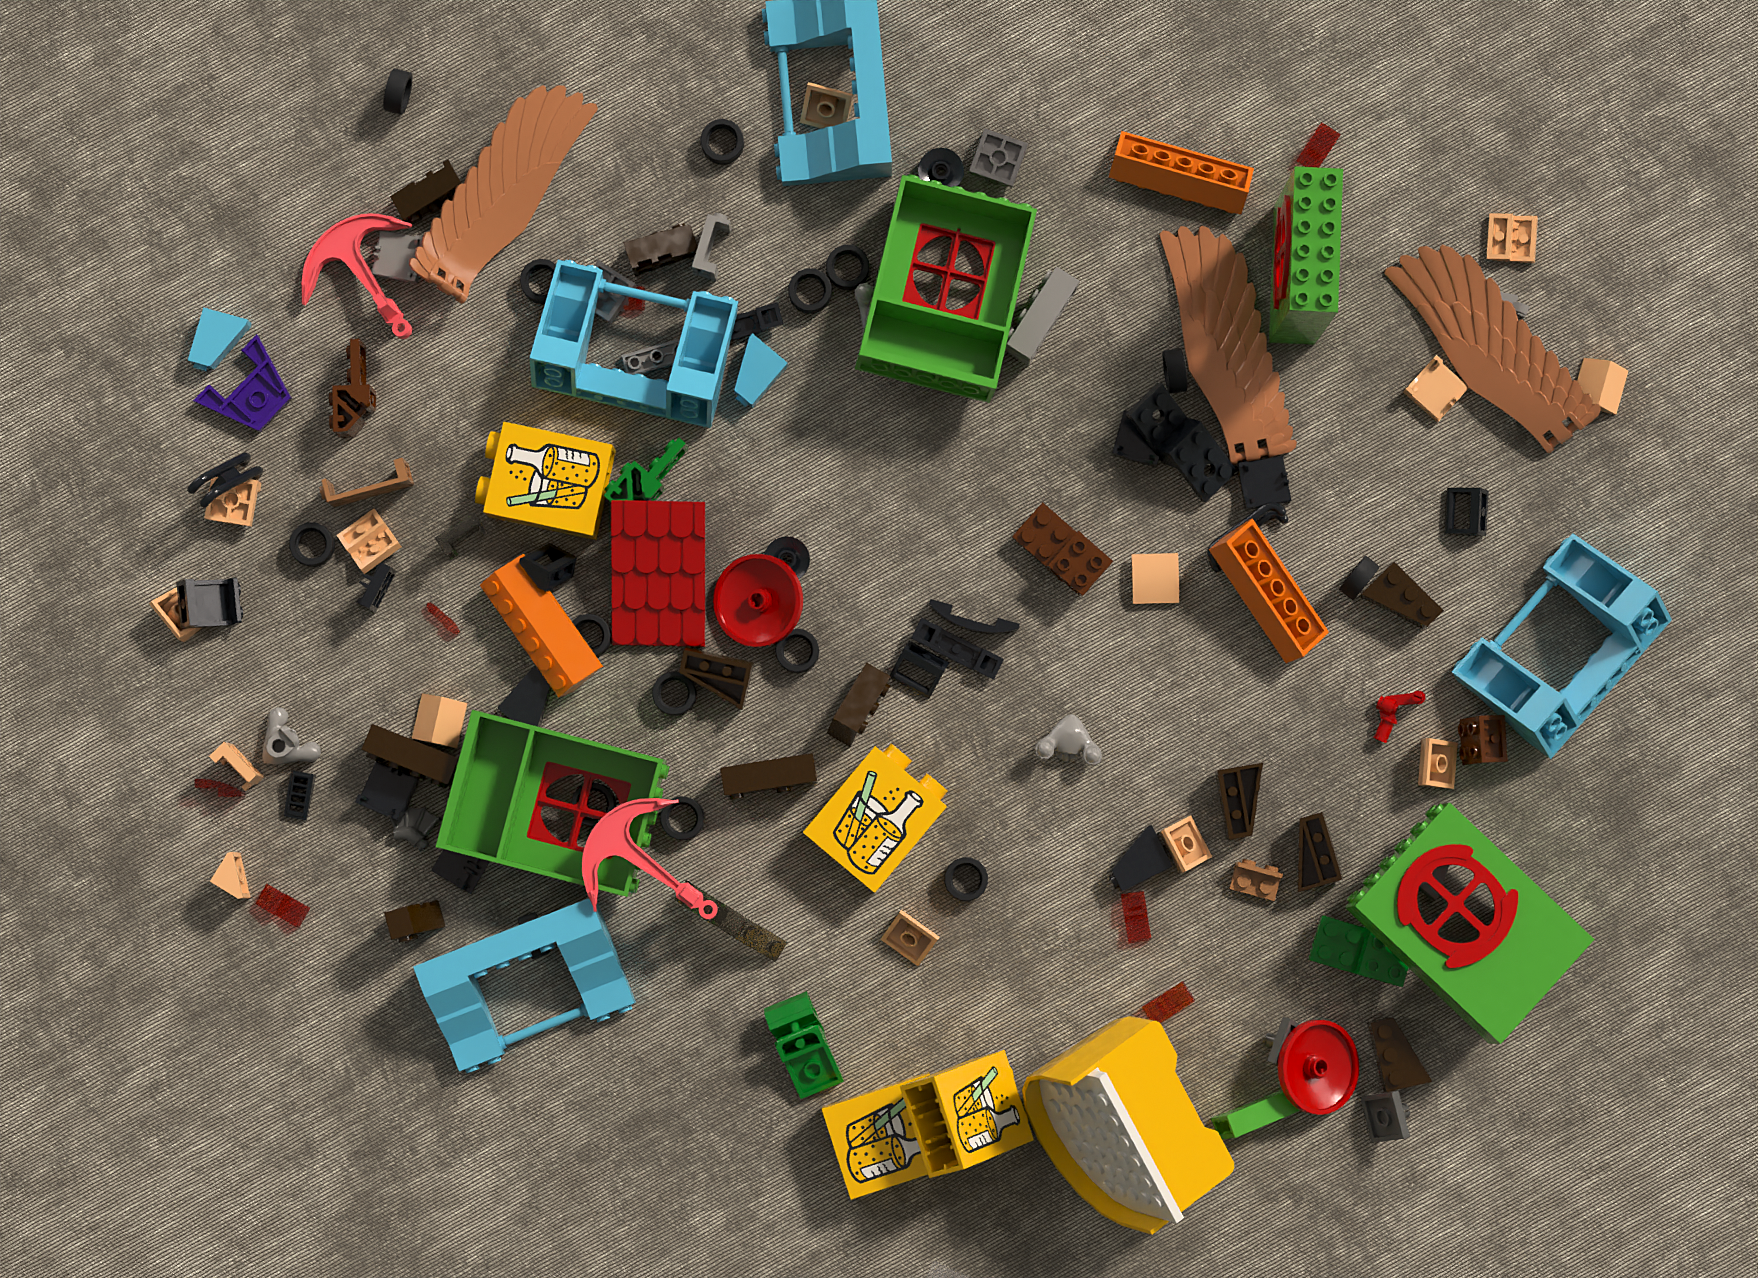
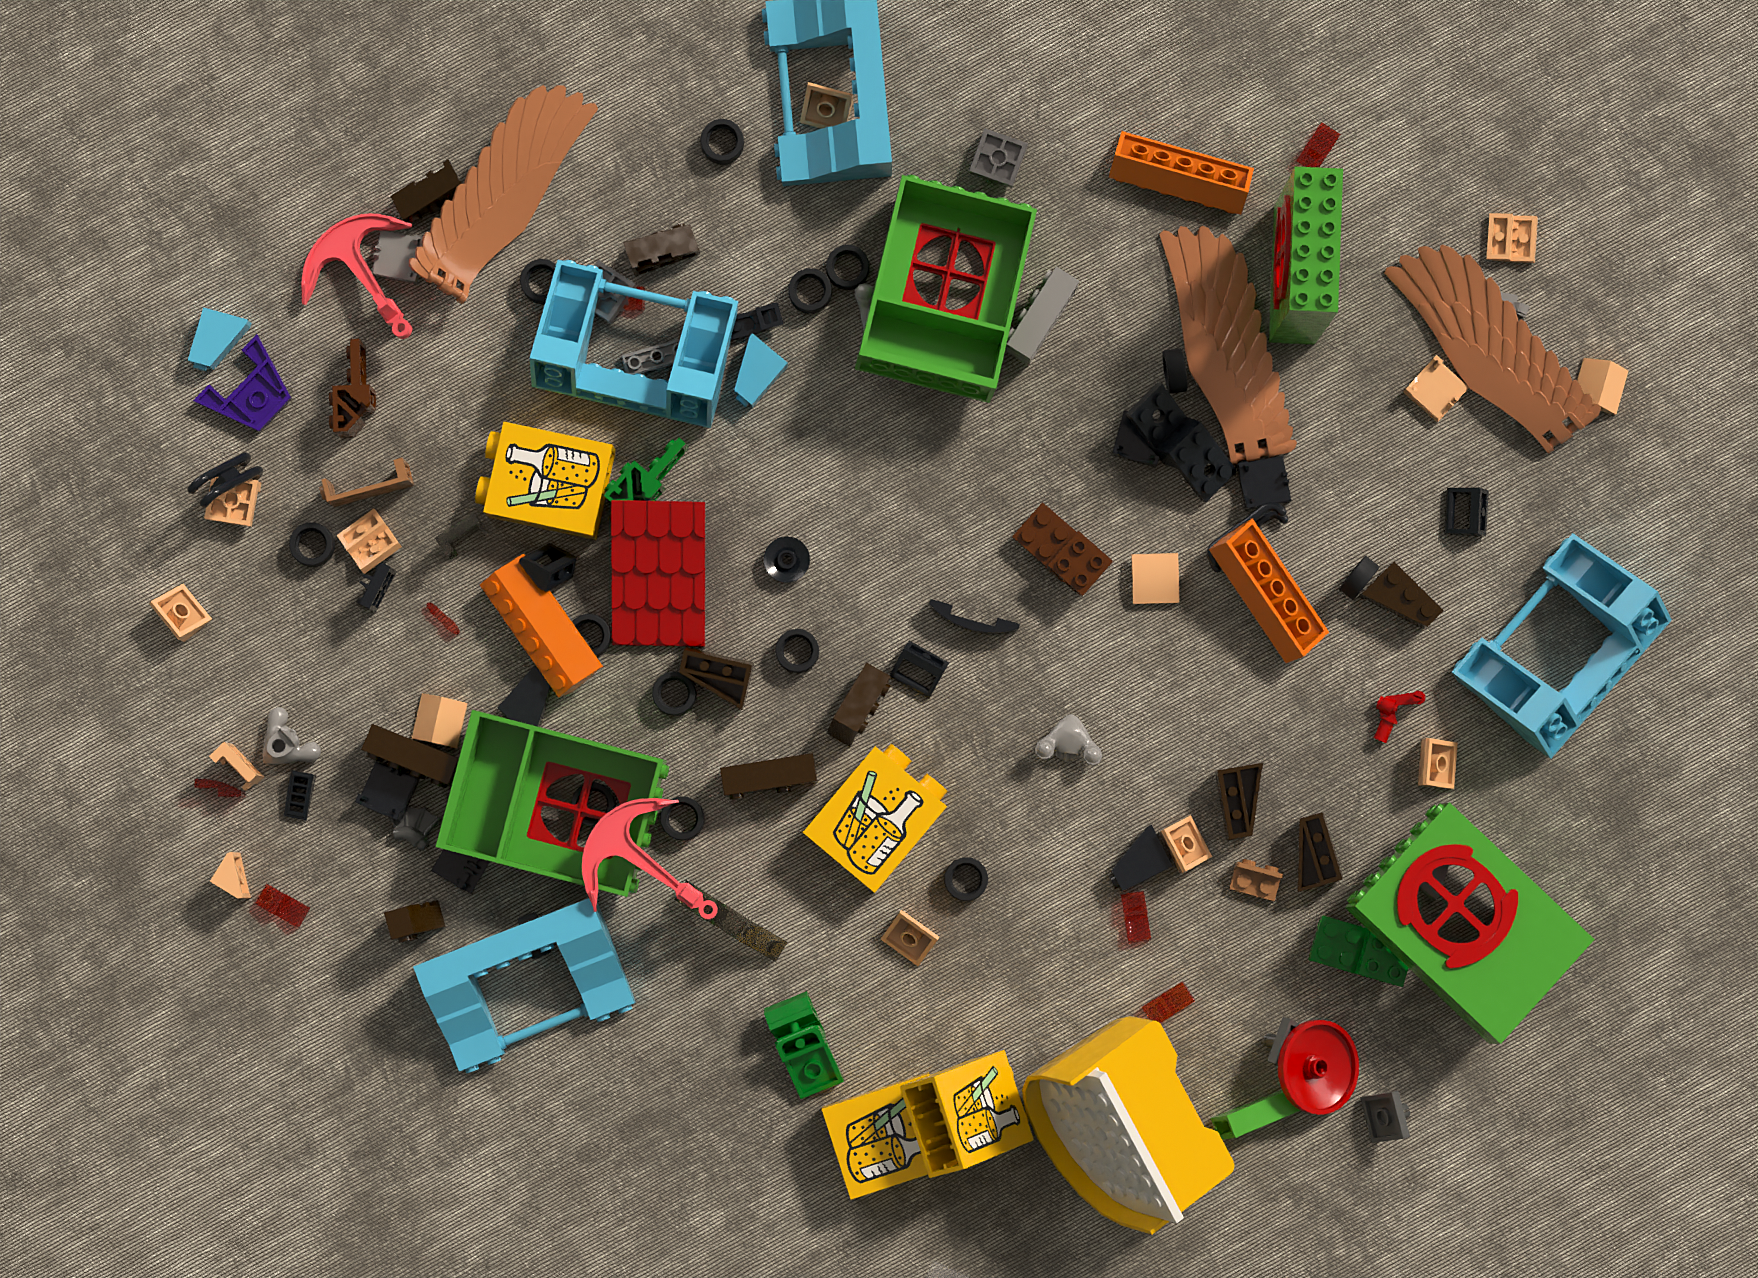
panel [176,577,243,629] -> none
black tyre [383,68,413,115] -> none
light grey panel [692,213,732,281] -> none
red dish [713,554,803,647] -> none
black slope [911,617,1004,680] -> none
black dish [918,148,964,187] -> none
dark brown wedge [1367,1017,1433,1092] -> none
reddish brown bracket [1458,715,1508,765] -> none

